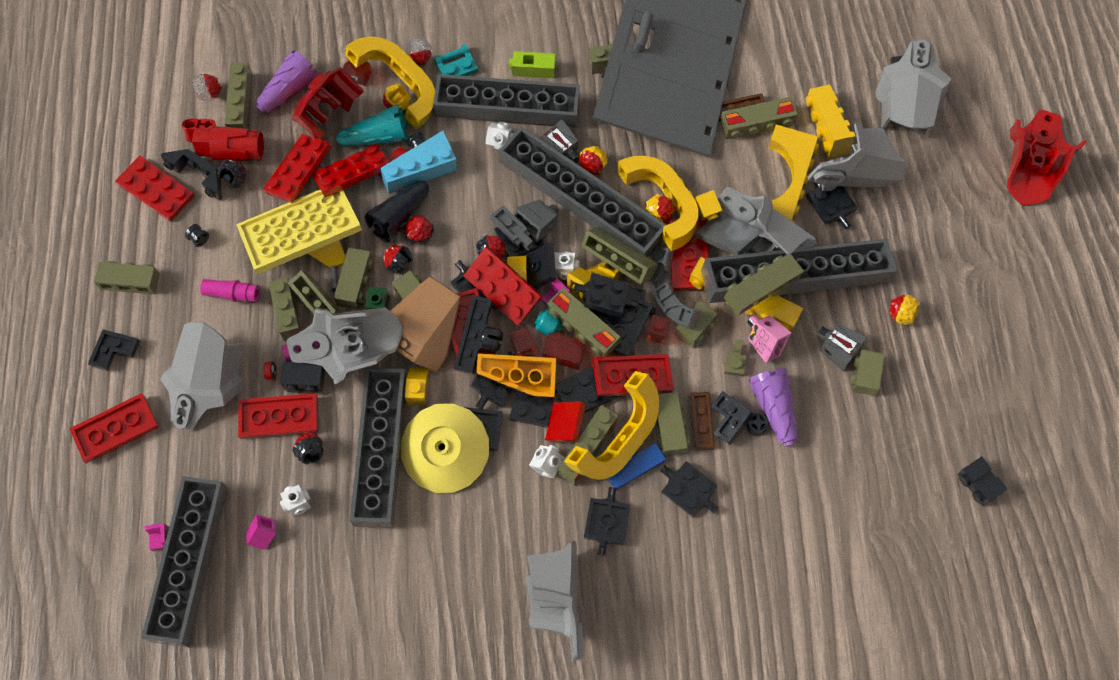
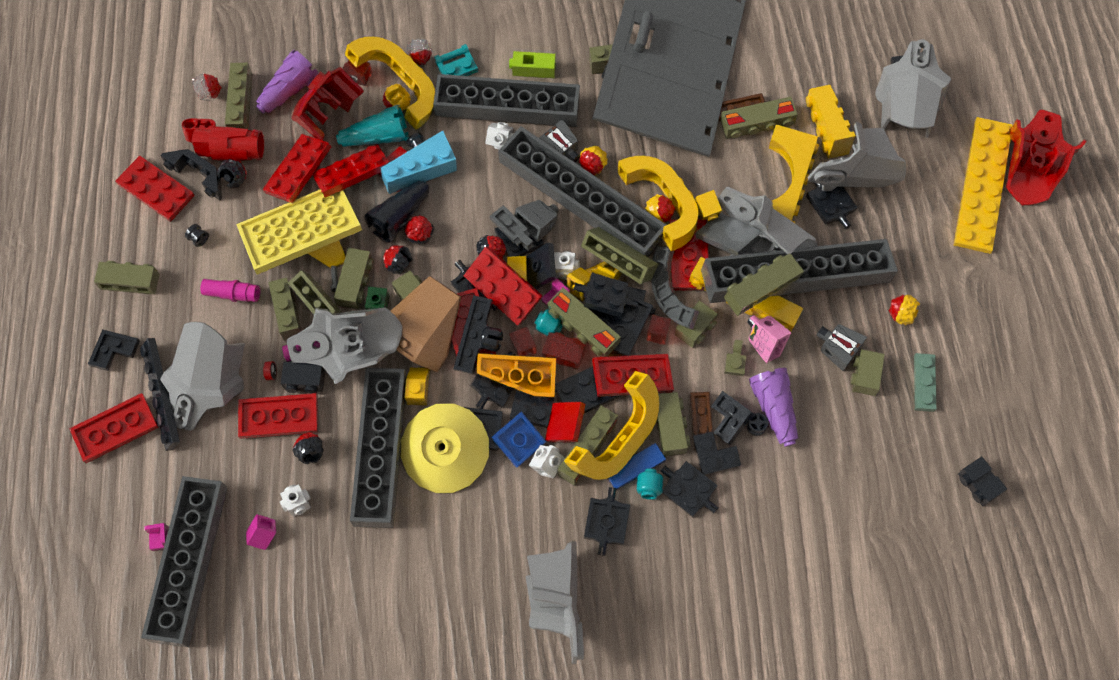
none -> black plate [140,338,180,451]
none -> blue tile [491,412,546,468]
none -> teal head [636,469,663,500]
none -> black plate [692,431,741,475]
none -> sand green plate [914,353,936,412]
none -> yellow plate [953,117,1013,254]

